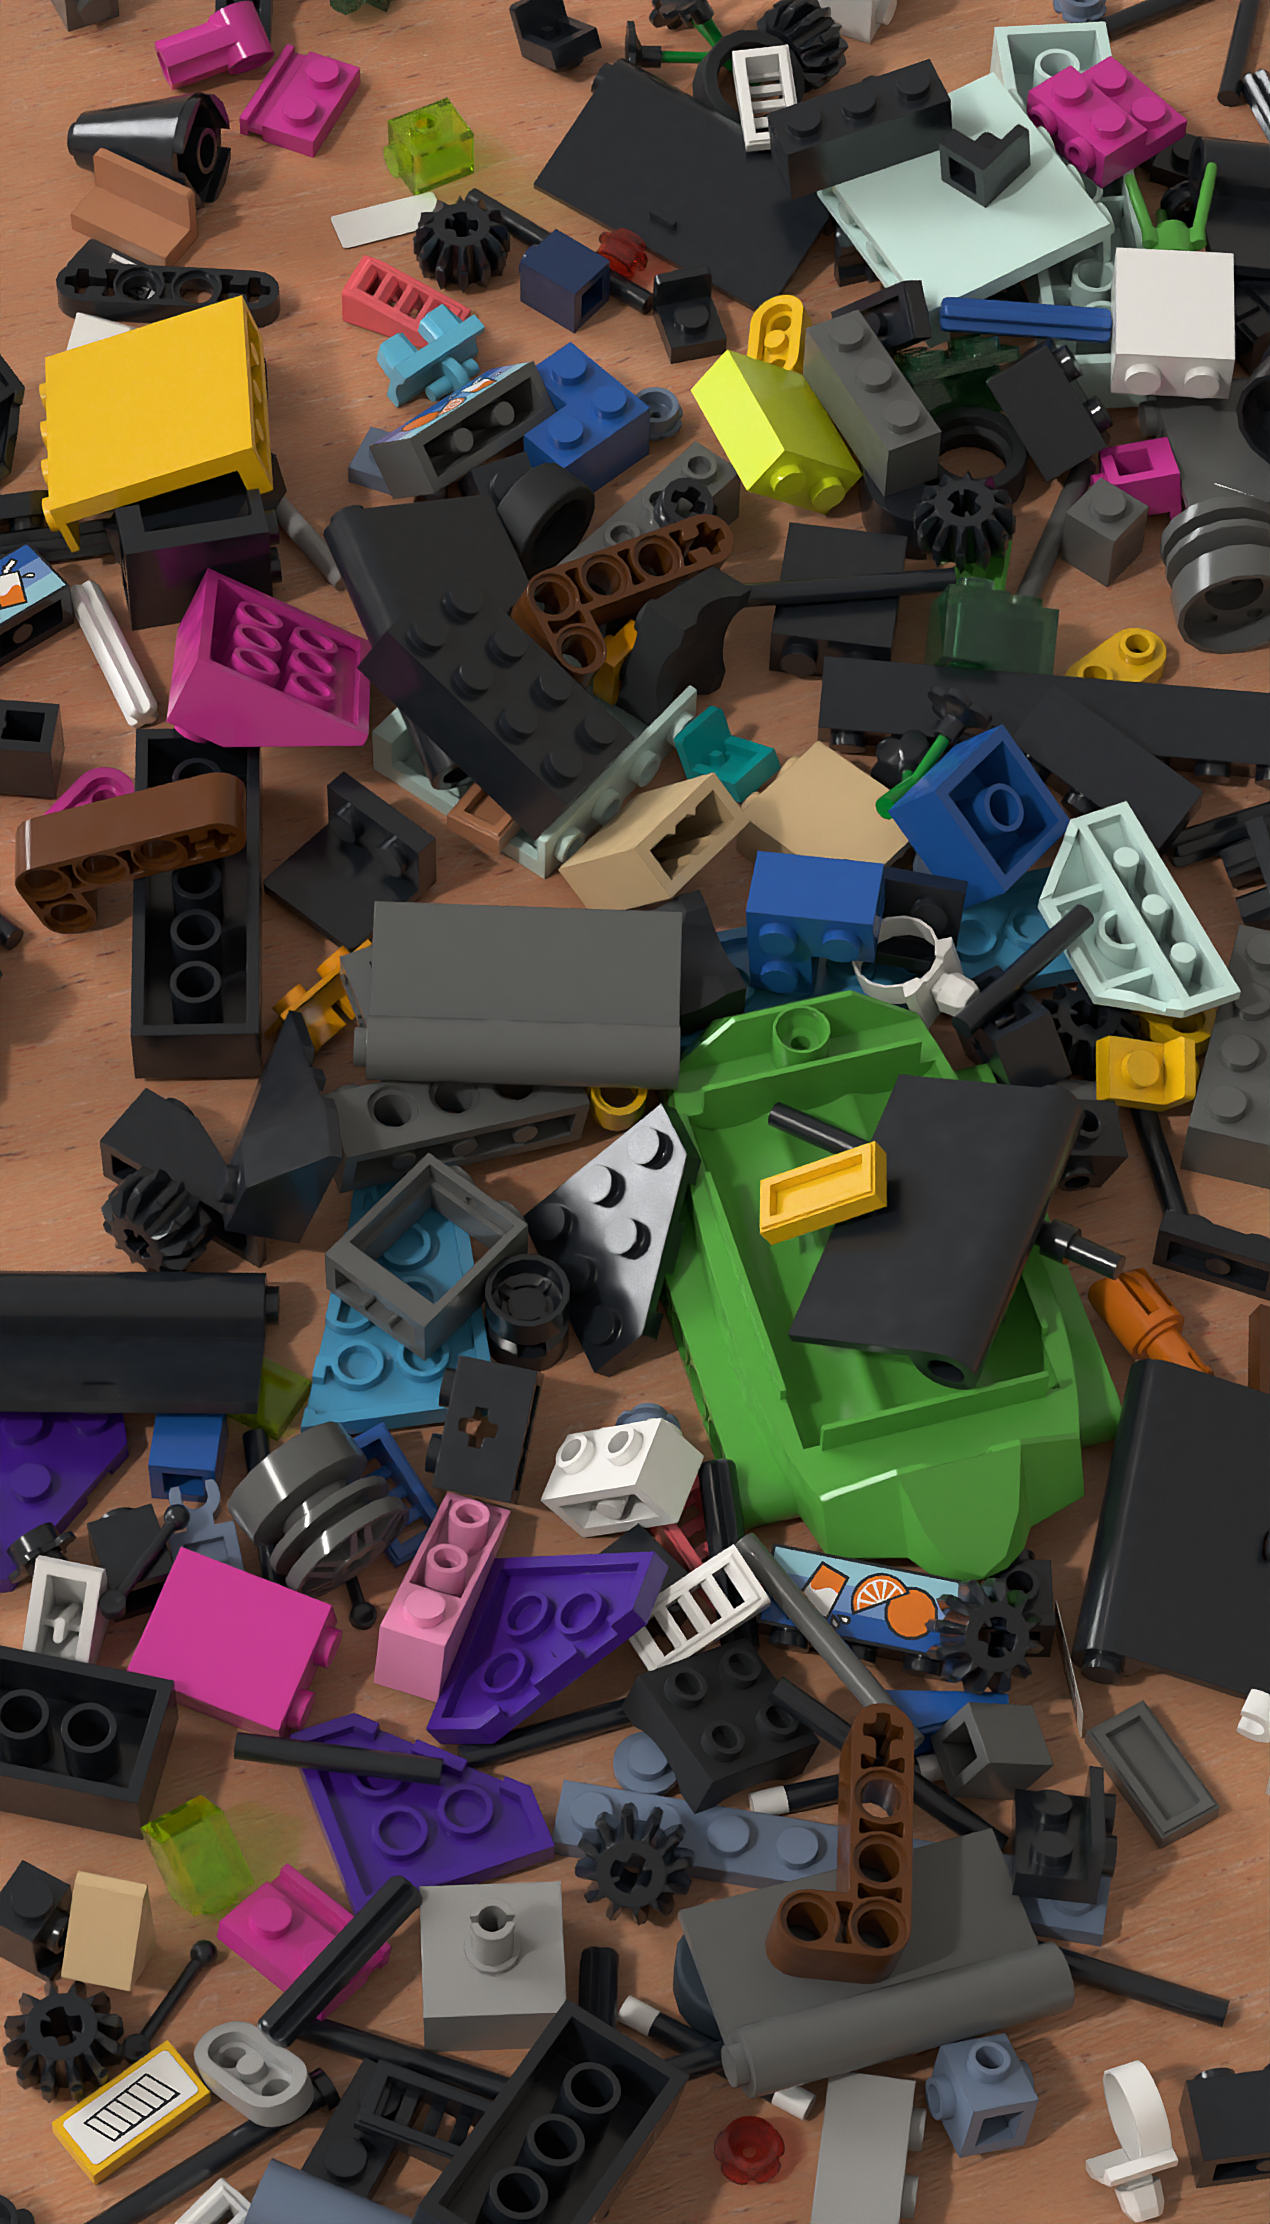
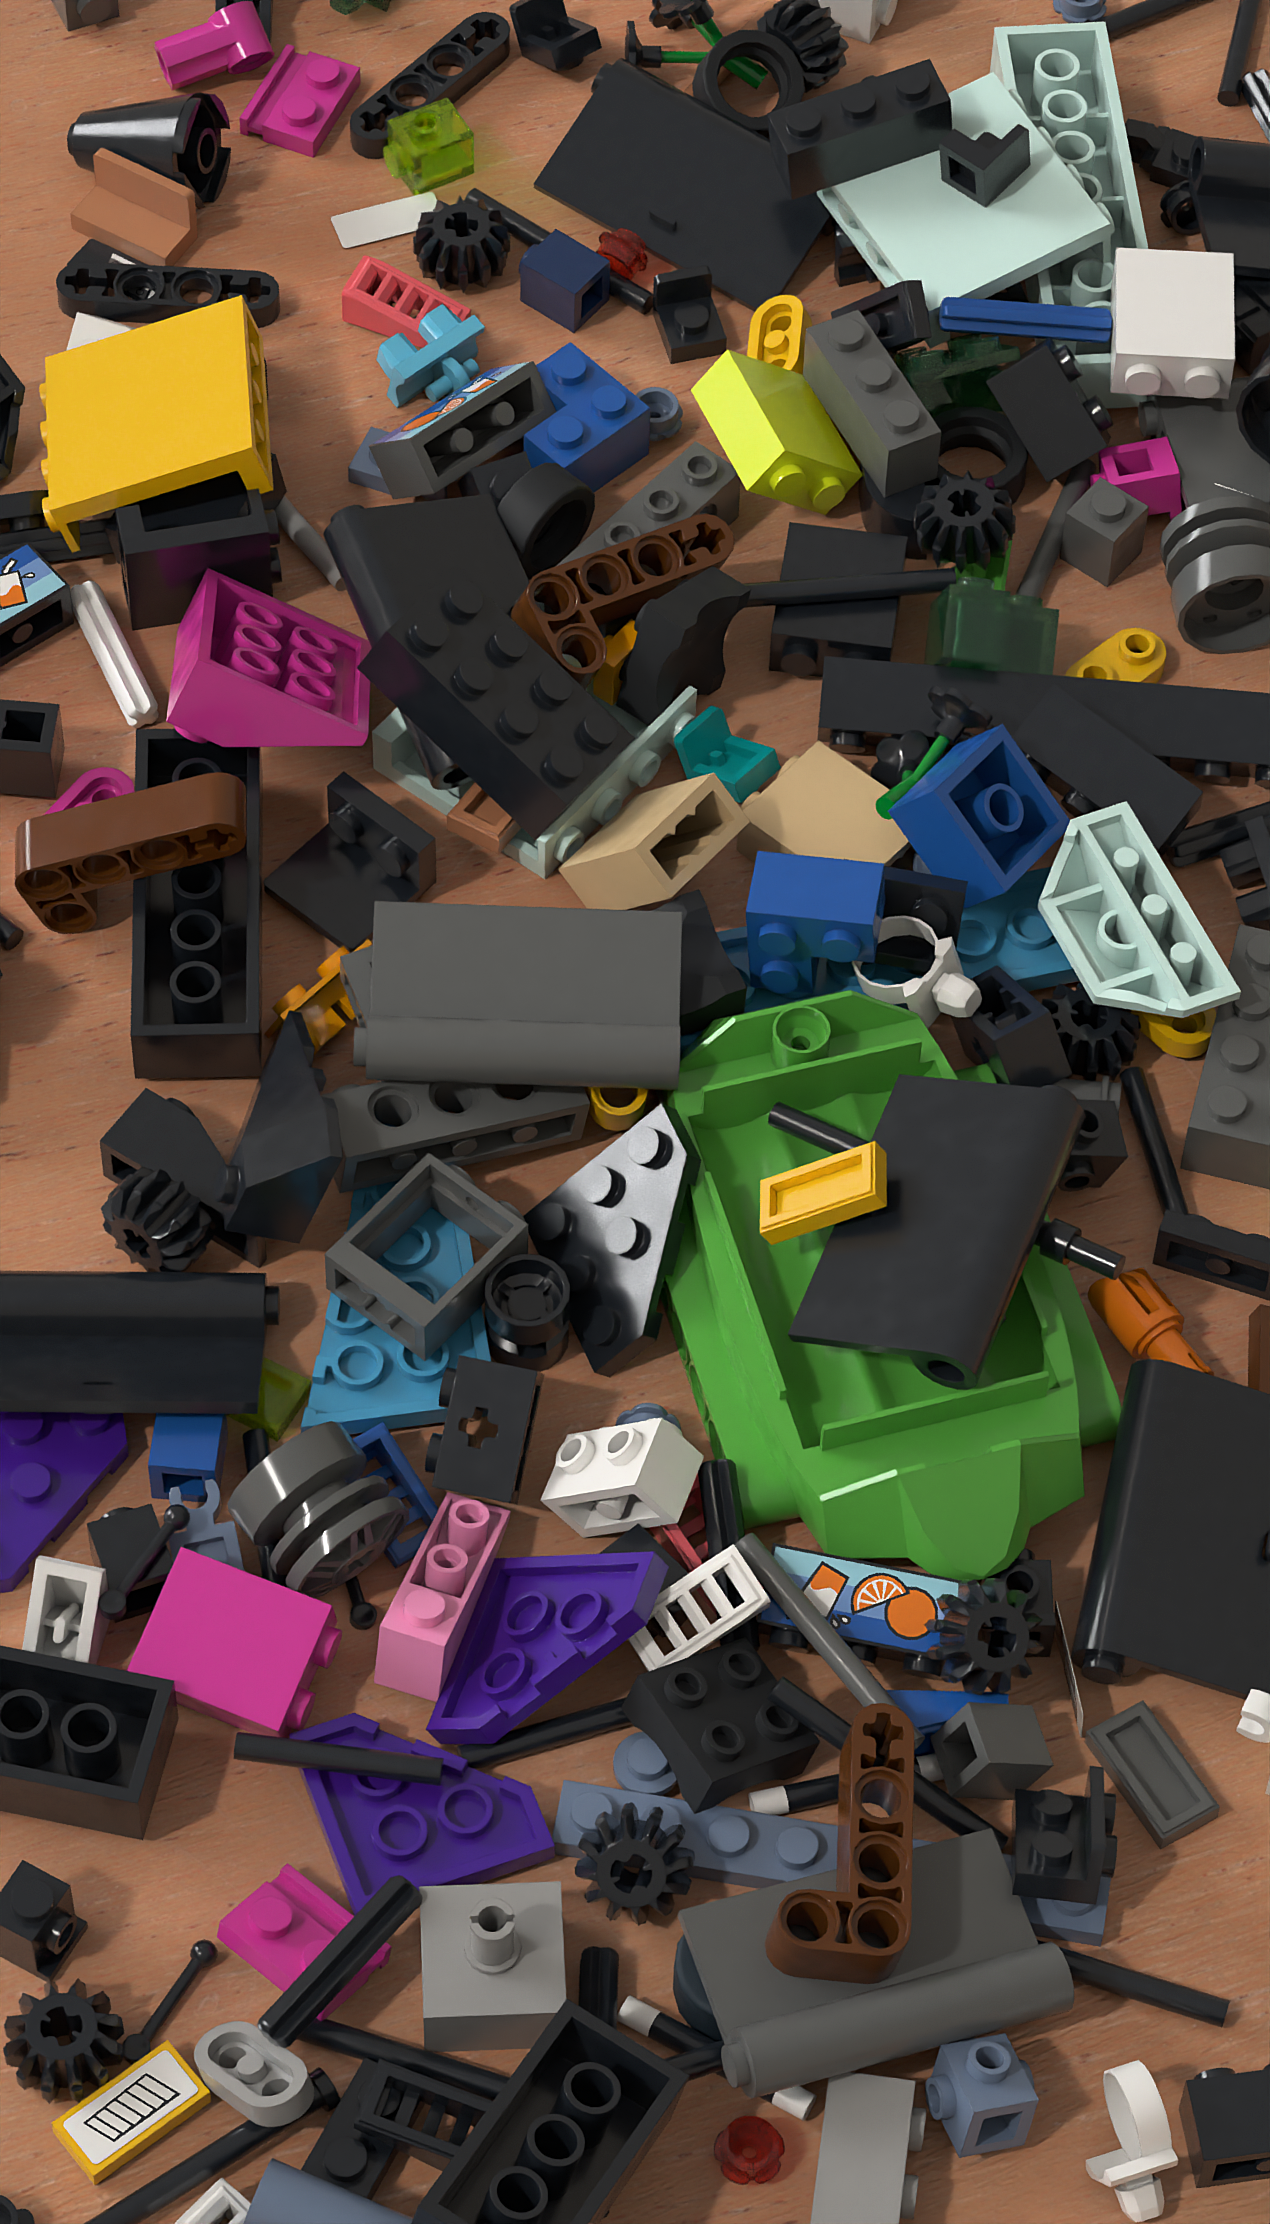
black plate [6,1522,76,1583] -> none
tan slope [61,1871,156,1991] -> none
clear neon green brick [140,1794,255,1917] -> none
black bush [654,477,714,528] -> none
white slope [732,45,797,152] -> none
black bar [952,904,1094,1038] -> none
dark pink plate [1026,56,1187,189] -> none
yellow bracket [1096,1035,1199,1112] -> none
bright green plant [1124,162,1217,251] -> none
none -> black beam [350,12,510,159]

